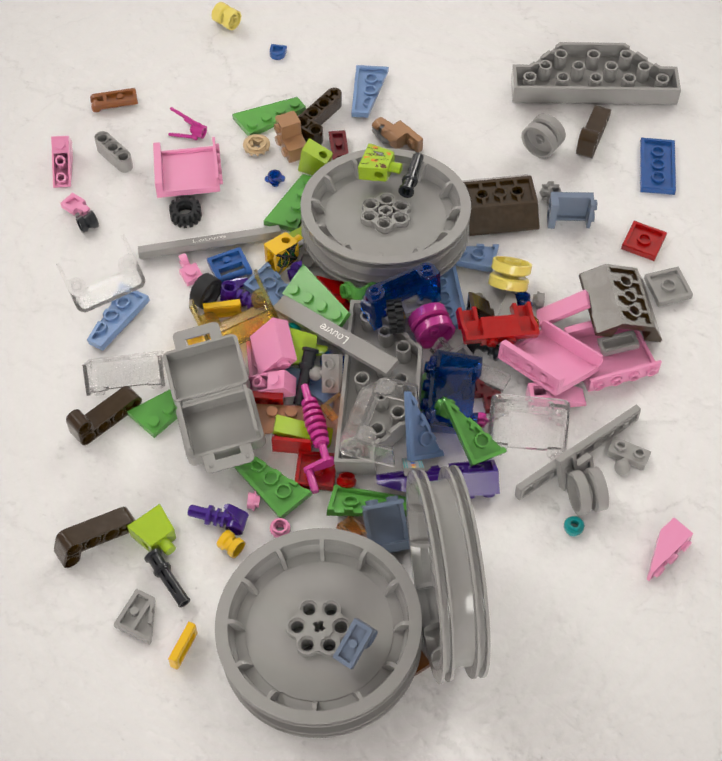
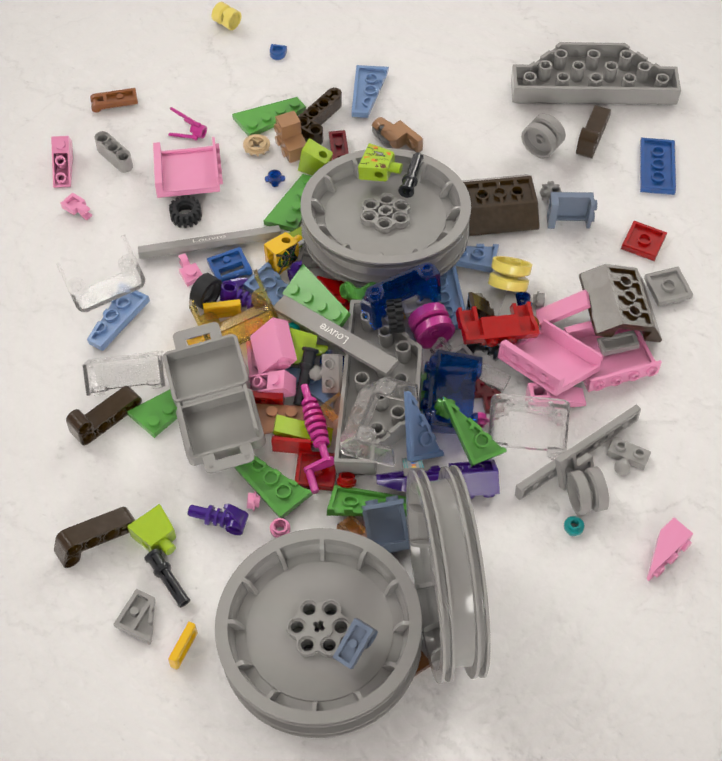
black wheel [75,210,99,233] -> none
yellow wheel [216,529,246,558] -> none

